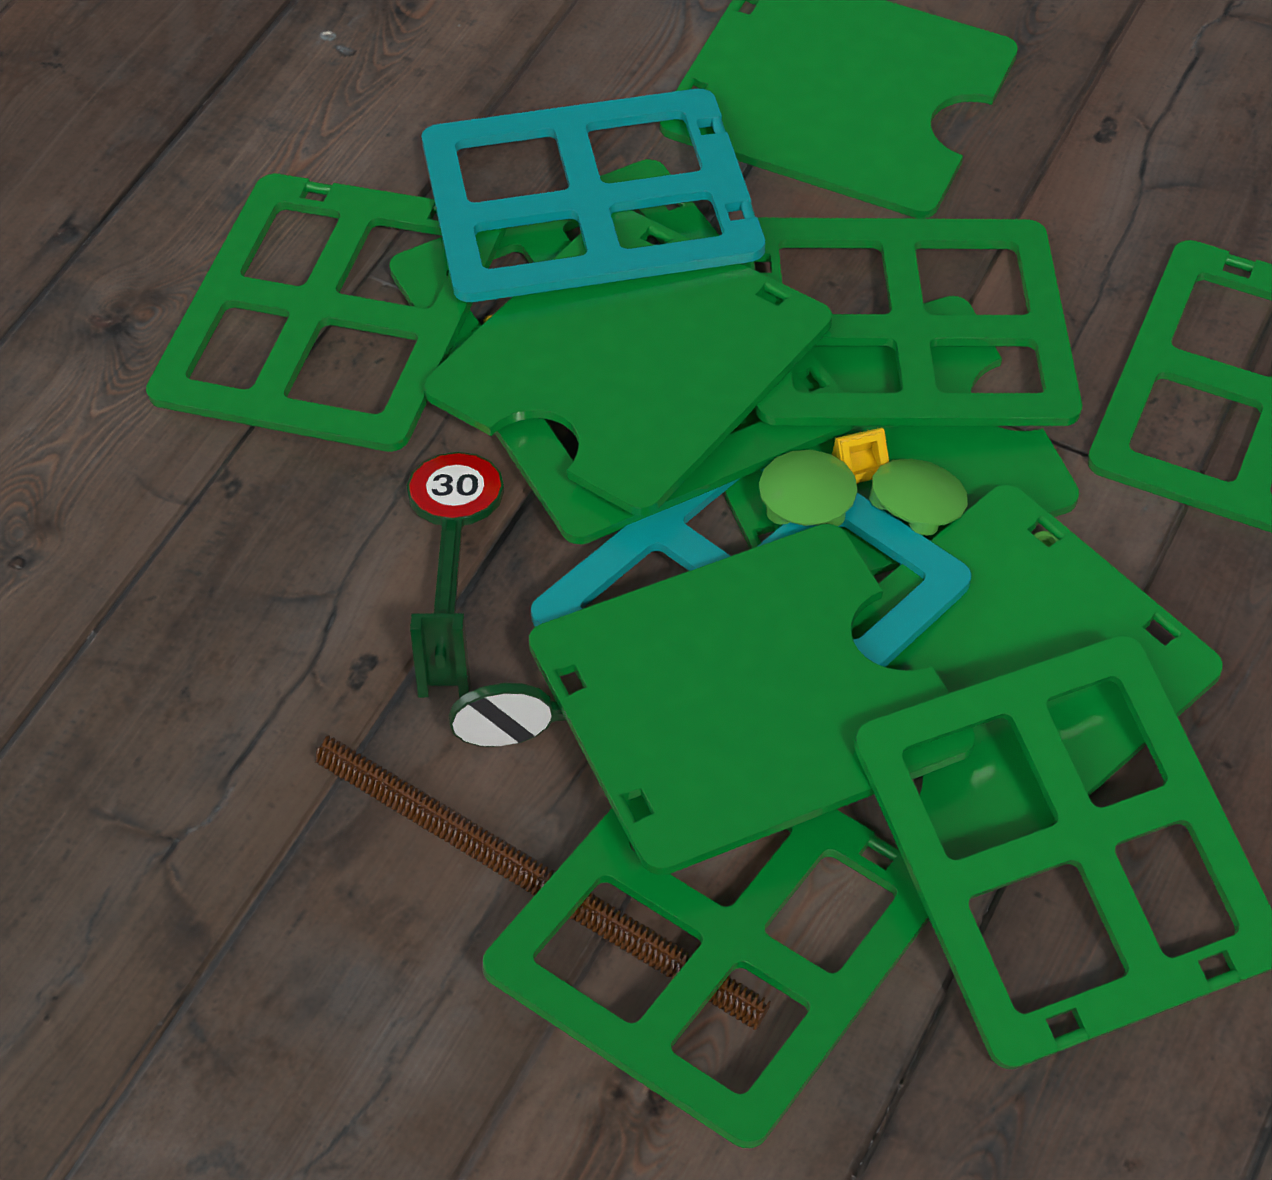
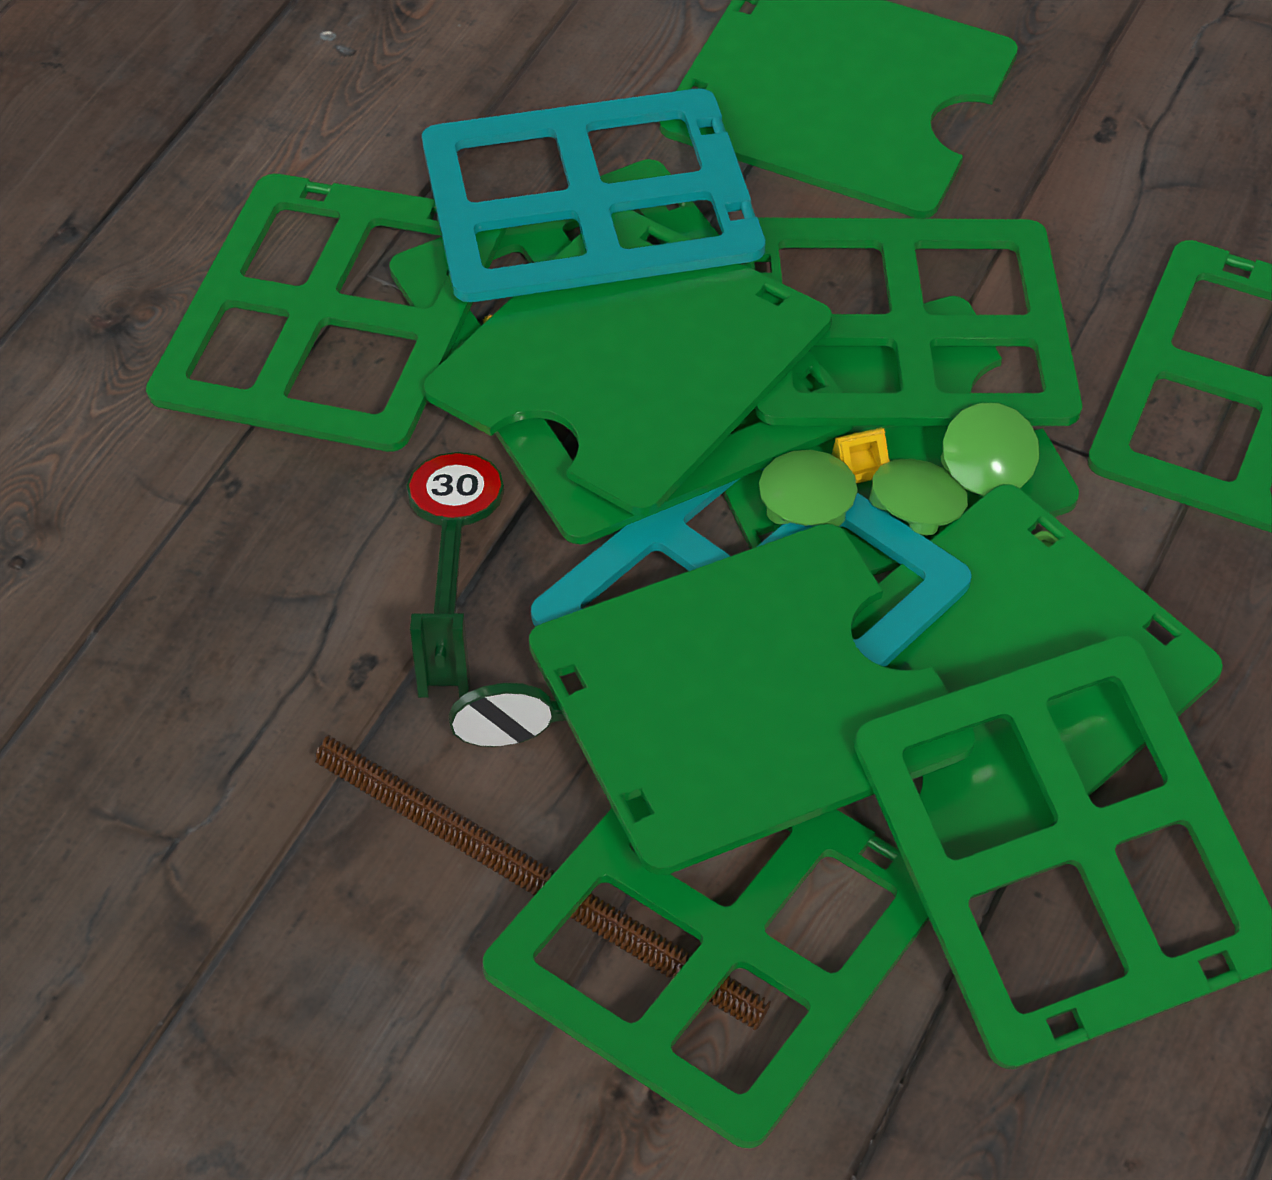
none -> bright green dish [941,403,1039,496]

